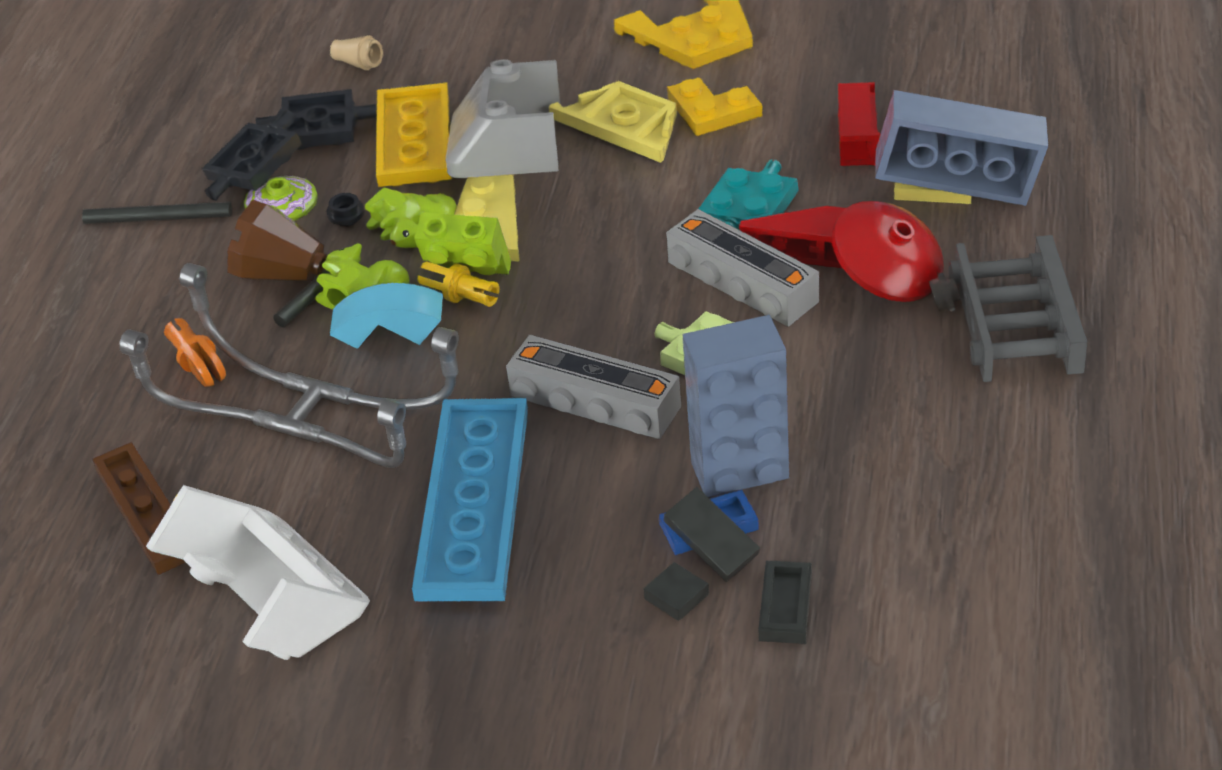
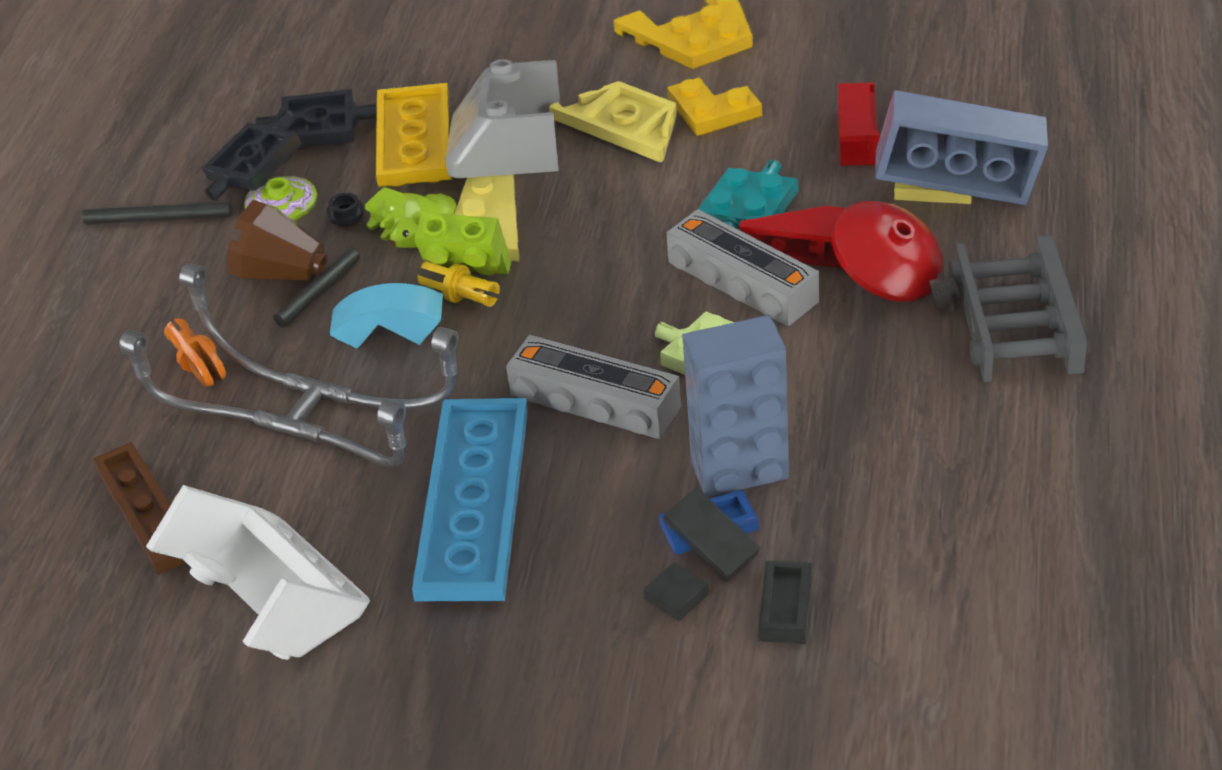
lime animal [316,243,410,310] -> none
tan cone [330,36,383,70] -> none

